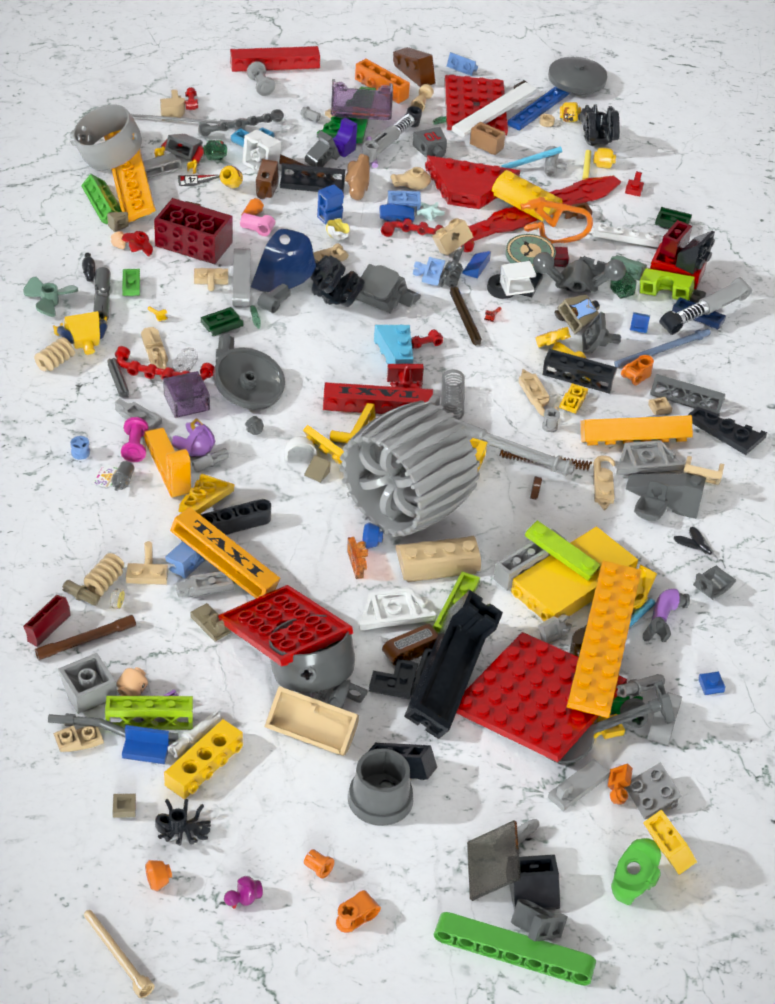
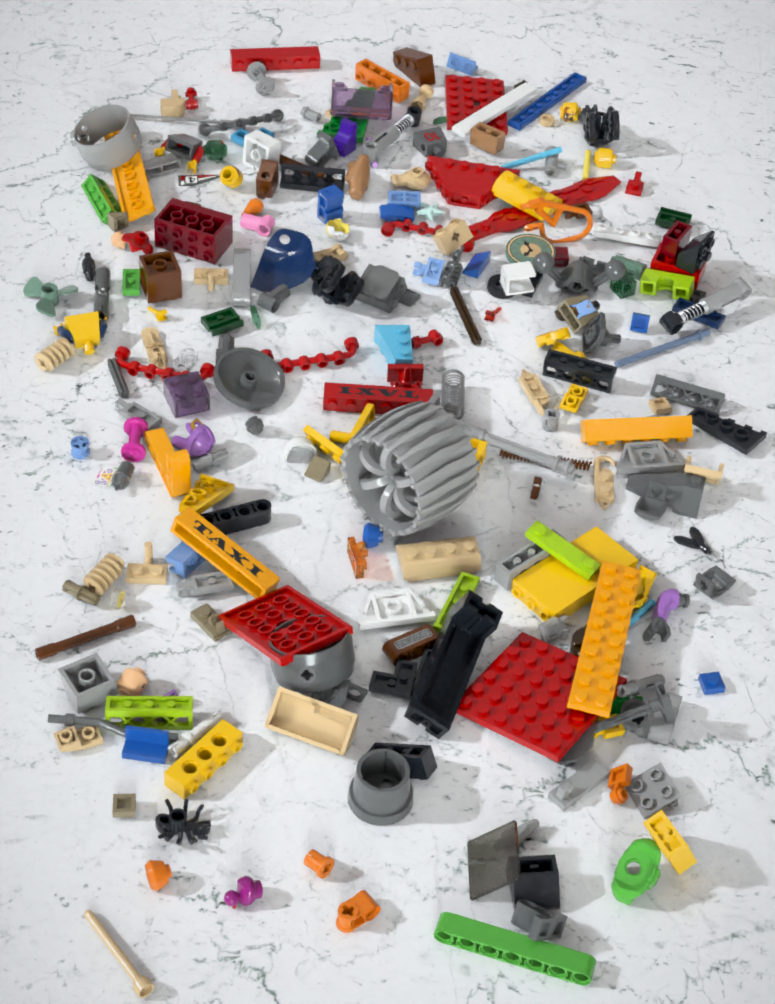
dark red piece [23,595,71,647] -> none
dark grey dish [548,57,607,94] -> none
orange piece [621,355,654,386] -> none
none -> reddish brown brick [139,250,182,304]
none -> red bar [261,337,359,373]

